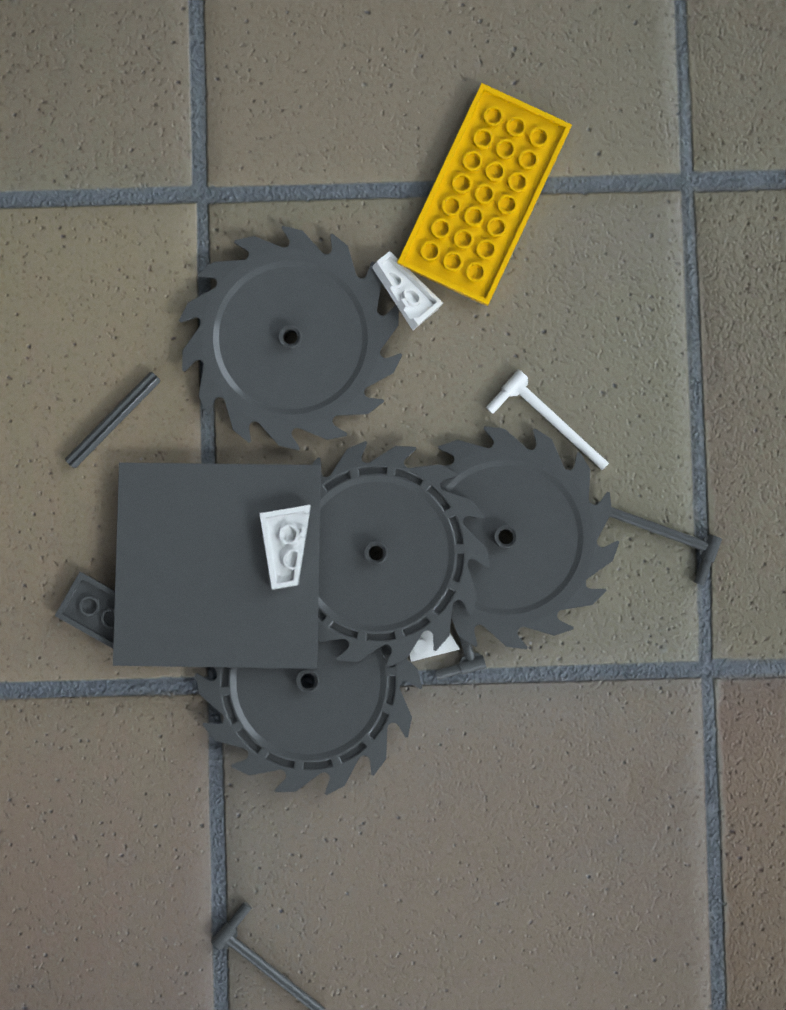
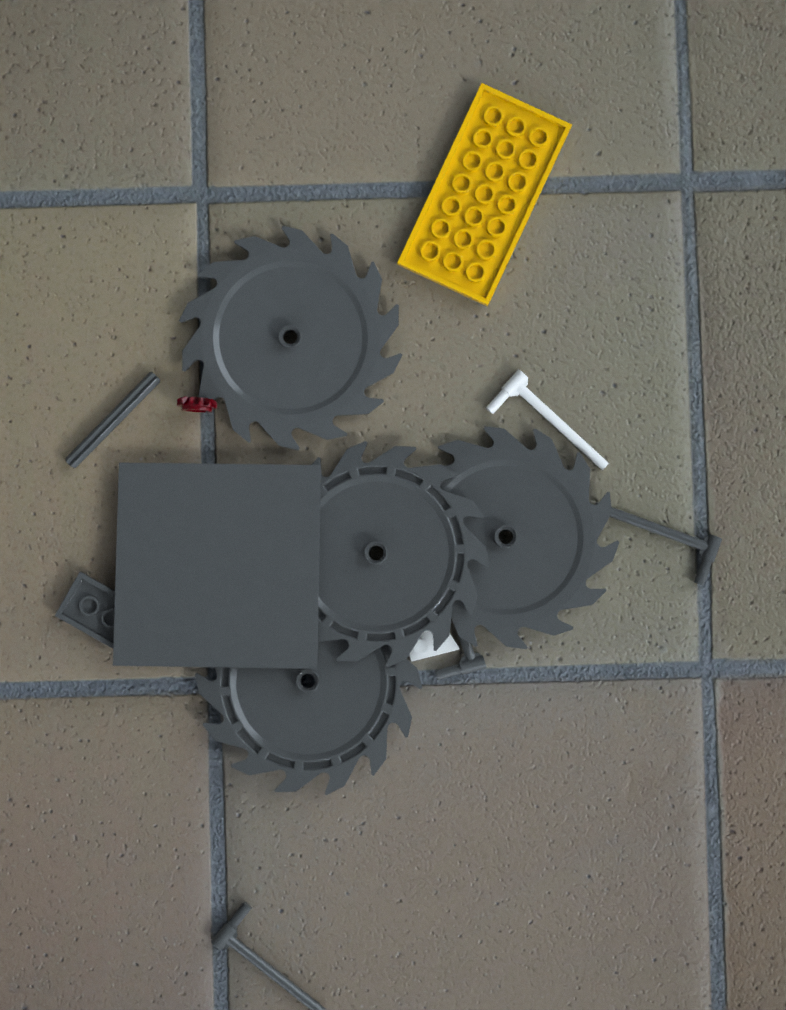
white wing [260,505,311,590] -> none
white wing [372,251,443,330] -> none
none -> dark red gear [177,397,217,413]

